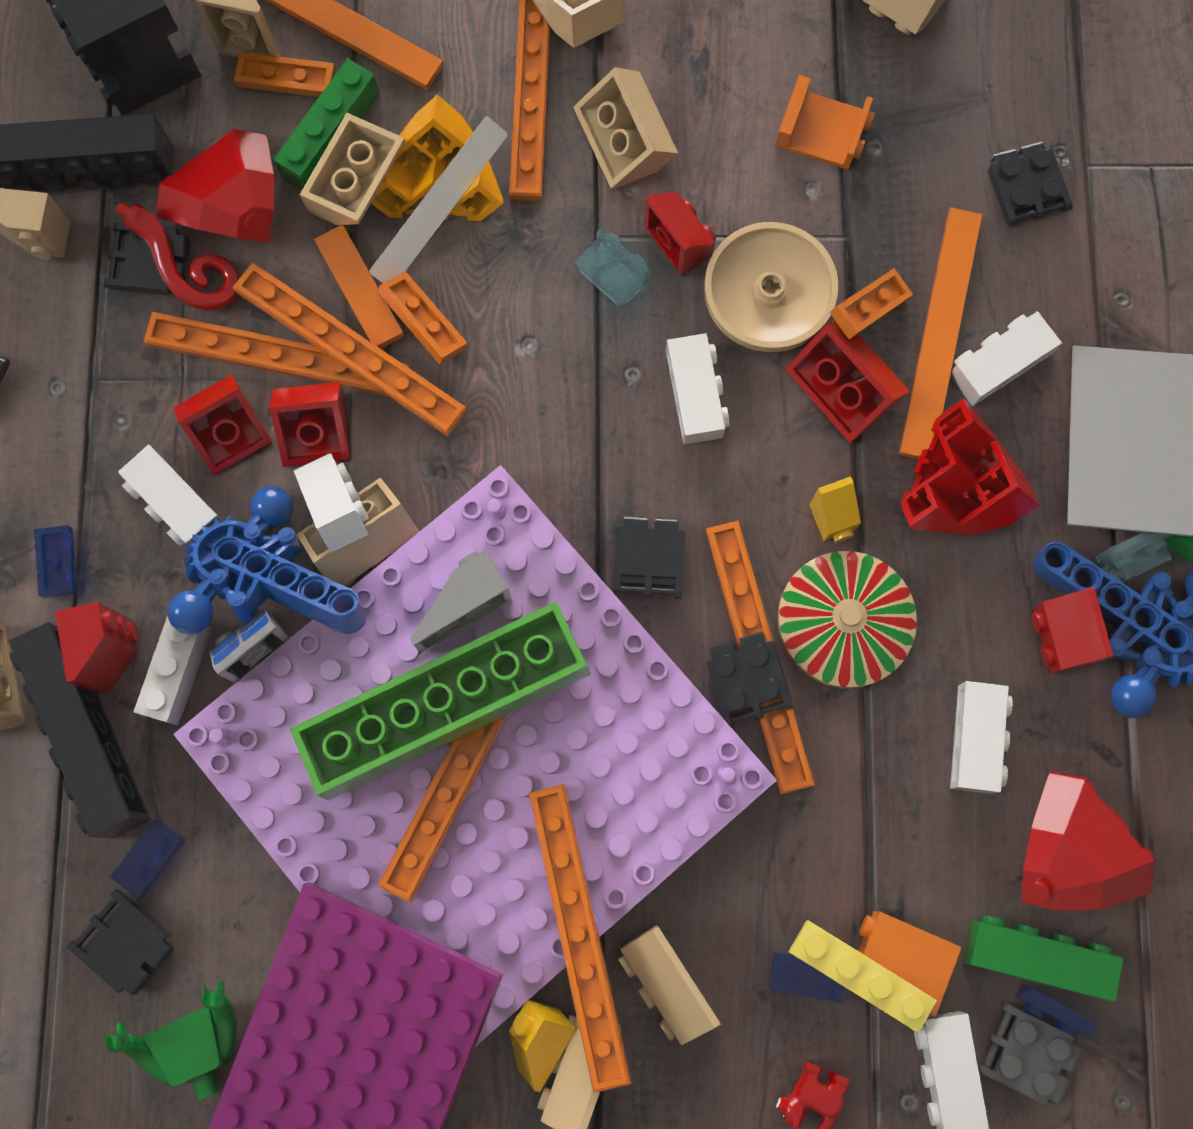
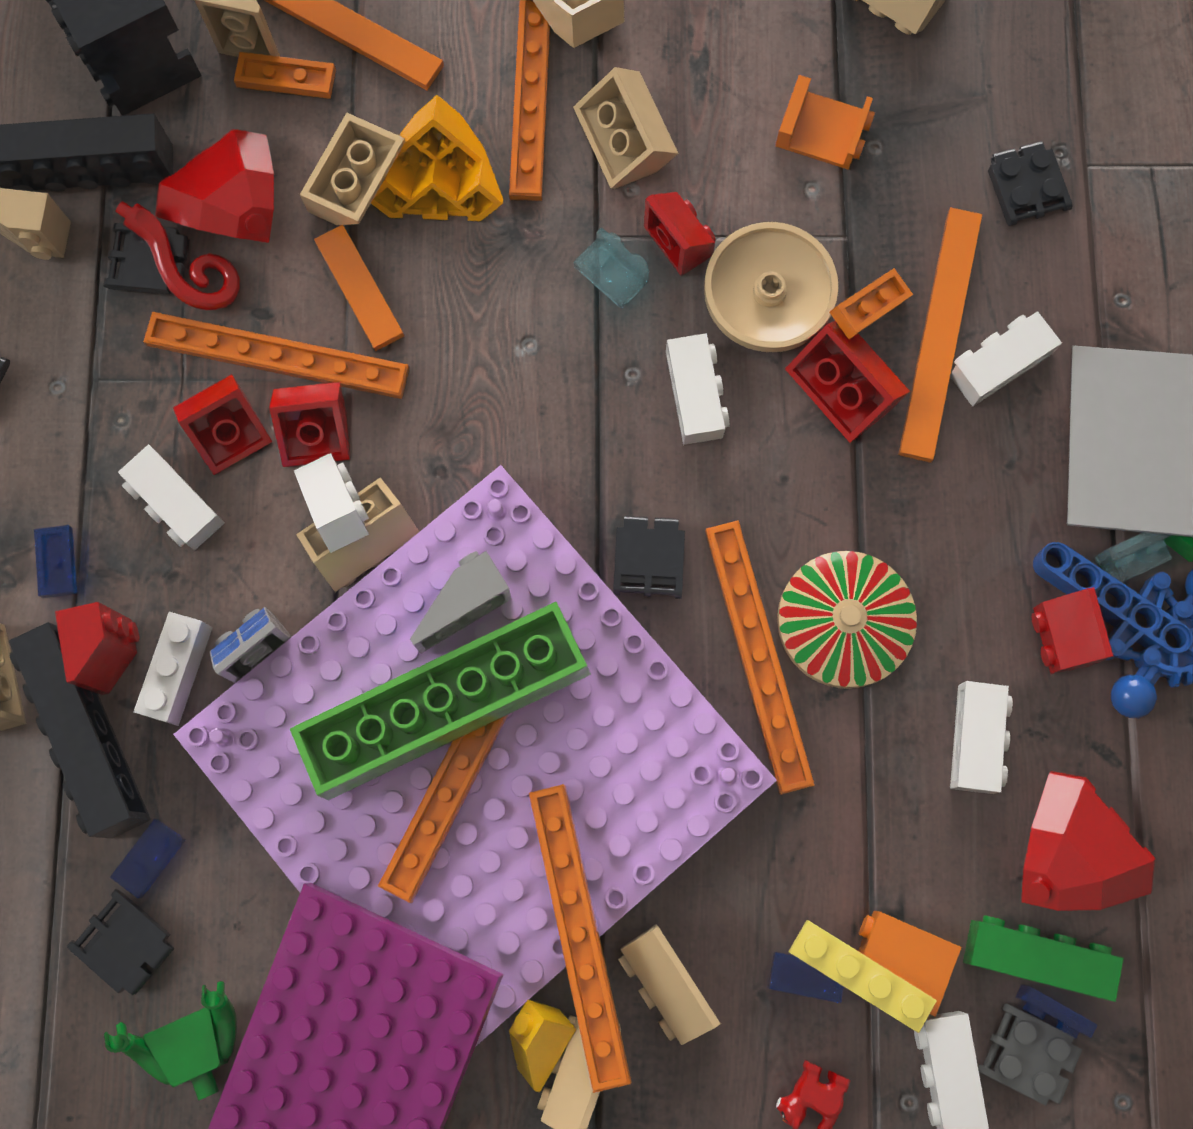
blue piece [167,486,366,635] -> none
orange tile [233,262,468,437] -> none
green brick [273,58,380,190] -> none
white sticker [369,116,508,283] -> none
orange plate [378,271,467,365] -> none
black plate [706,631,794,728] -> none
yellow slope [809,477,861,543] -> none
red brick [900,398,1040,535] -> none

